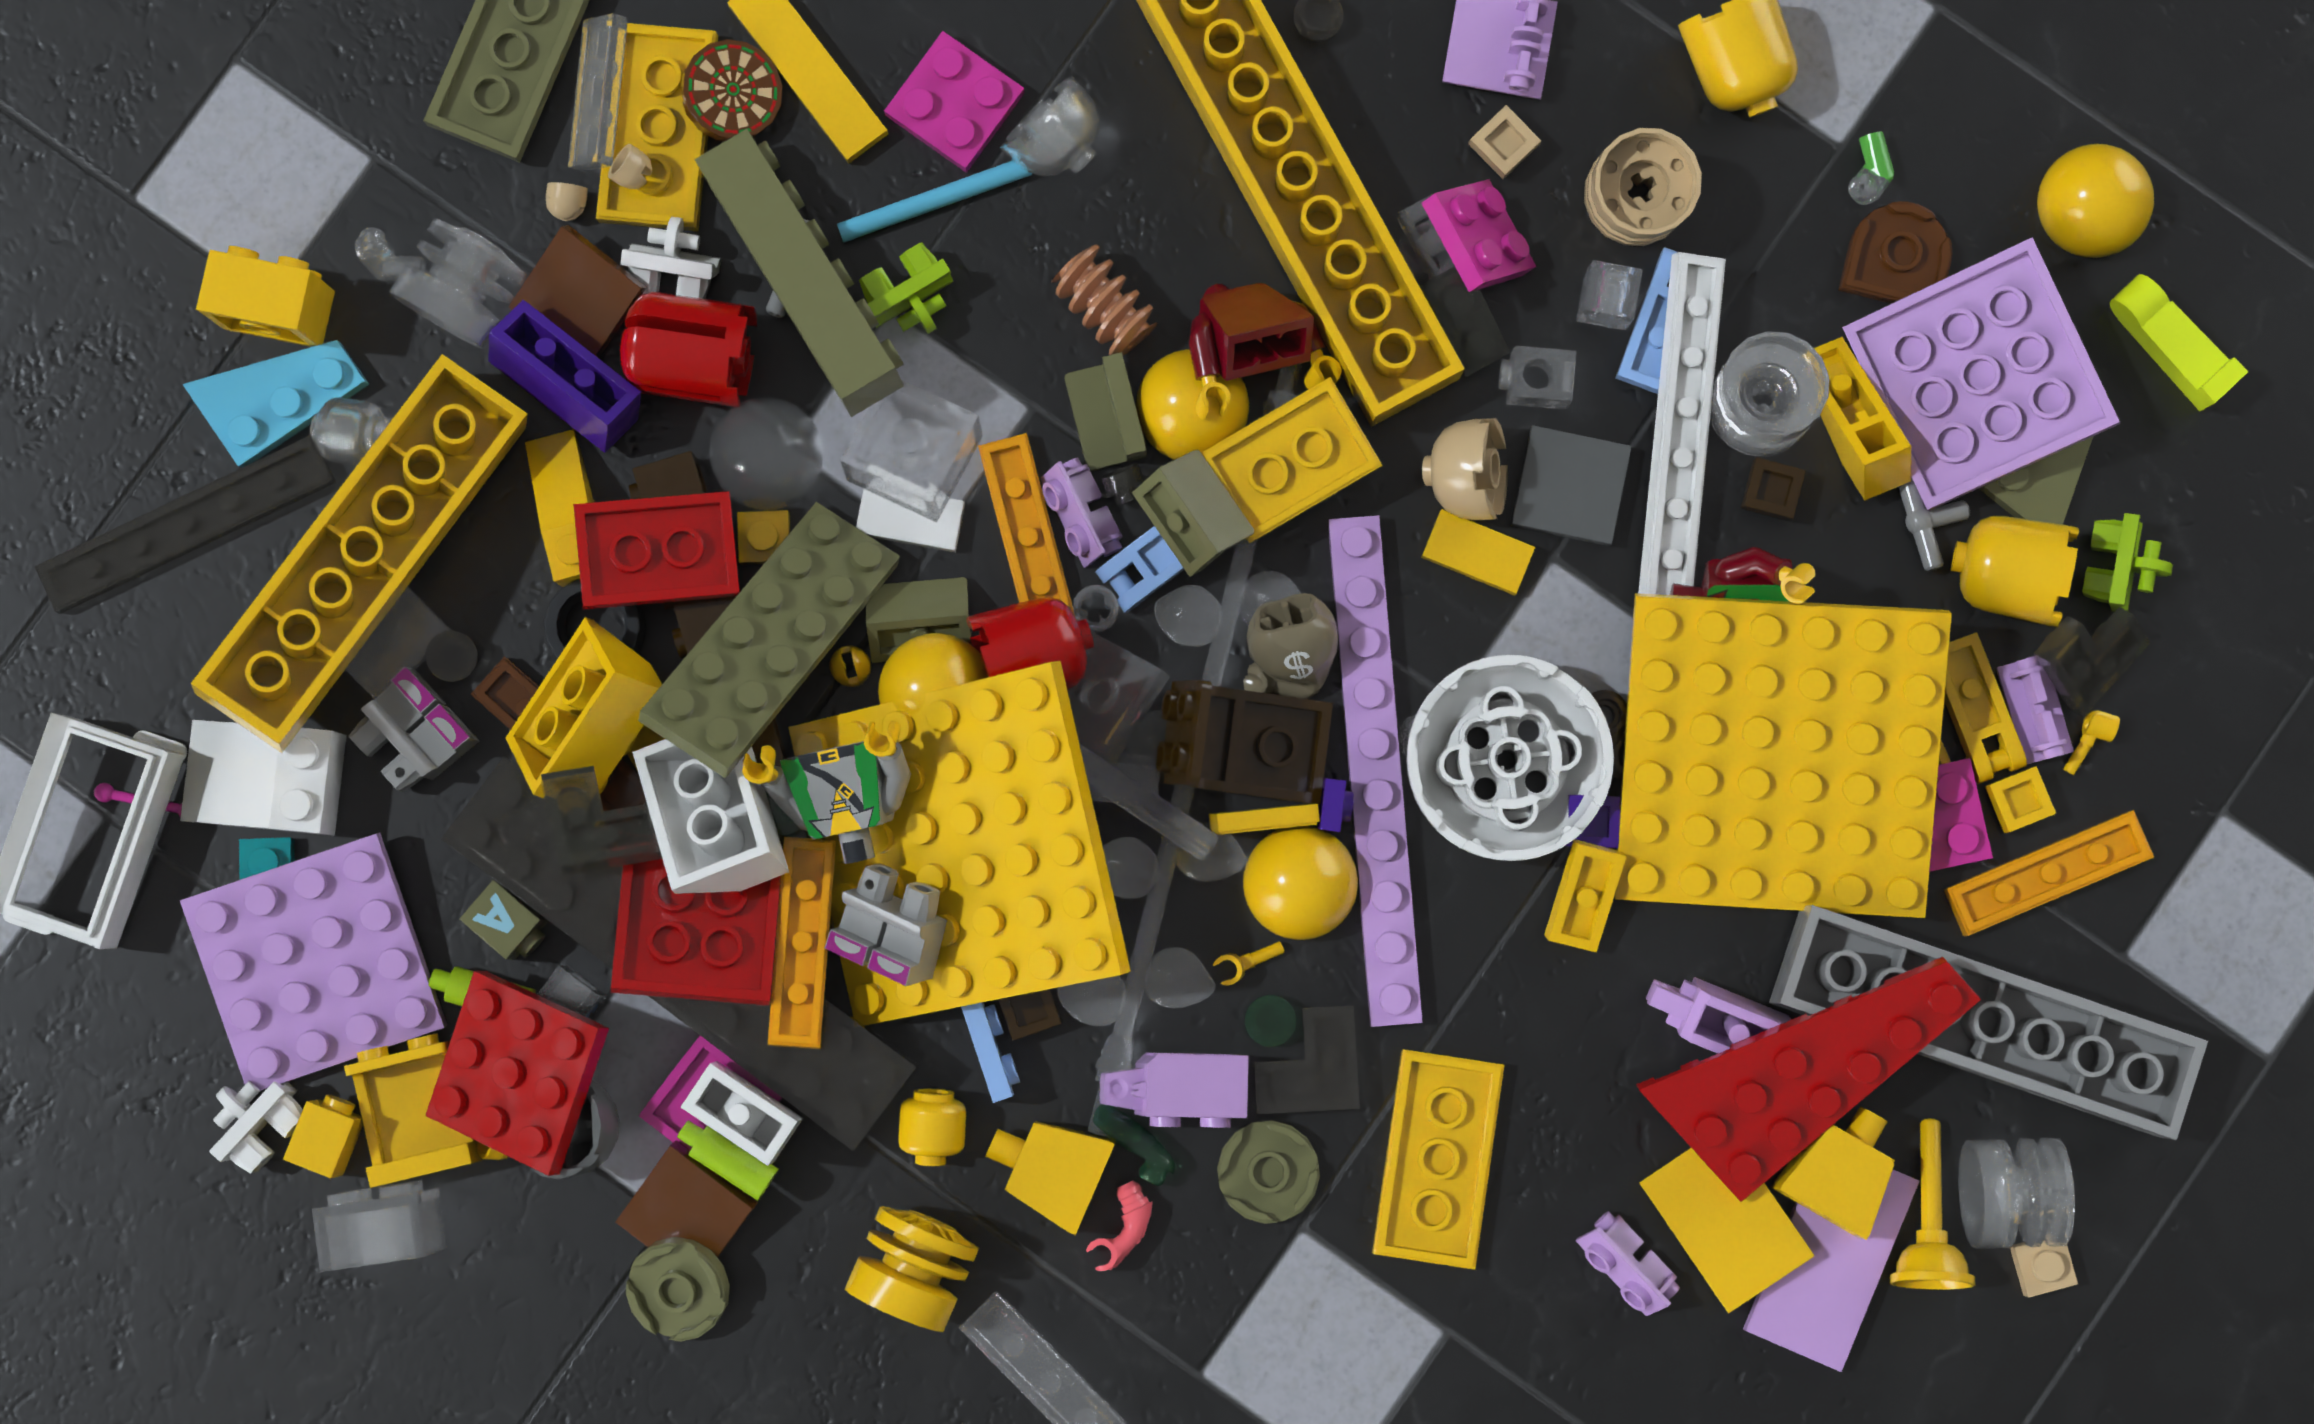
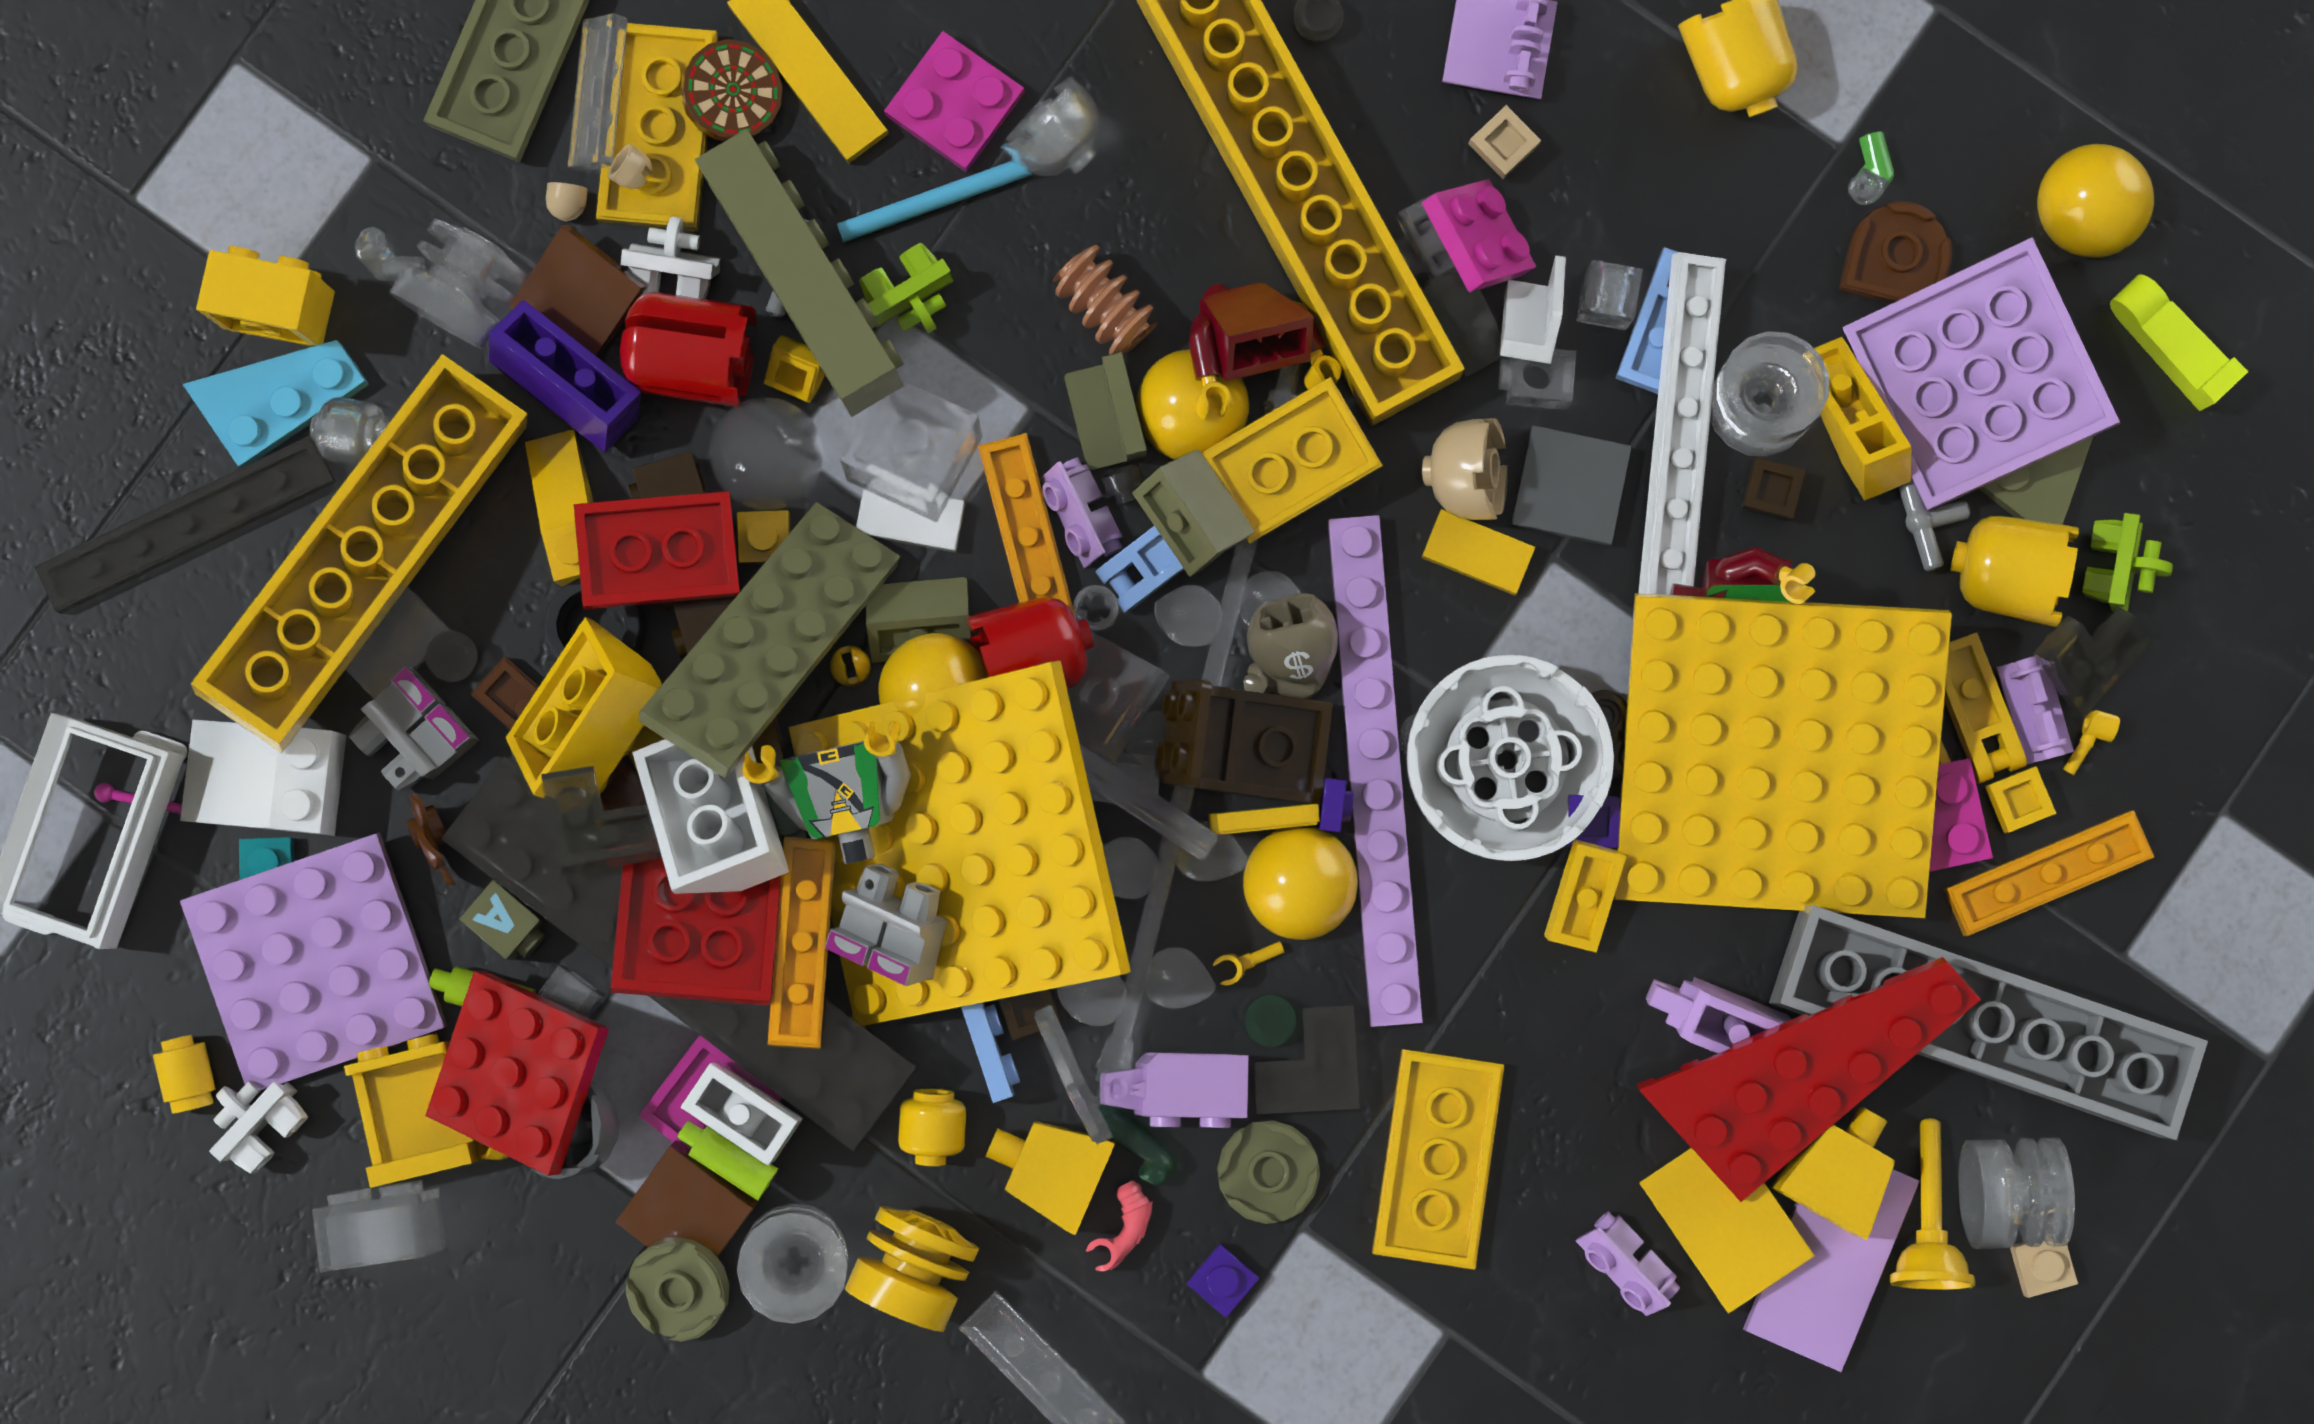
yellow brick [283,1094,363,1178] -> none
tan wheel [1584,128,1702,246] -> none
none -> yellow brick [153,1034,216,1114]
none -> reddish brown plate [405,793,455,886]
none -> clear wheel [737,1203,849,1324]
none -> yellow brick [764,335,825,403]
none -> clear tile [1034,1005,1113,1144]
none -> dark purple plate [1186,1243,1259,1318]
none -> white panel [1500,255,1566,364]

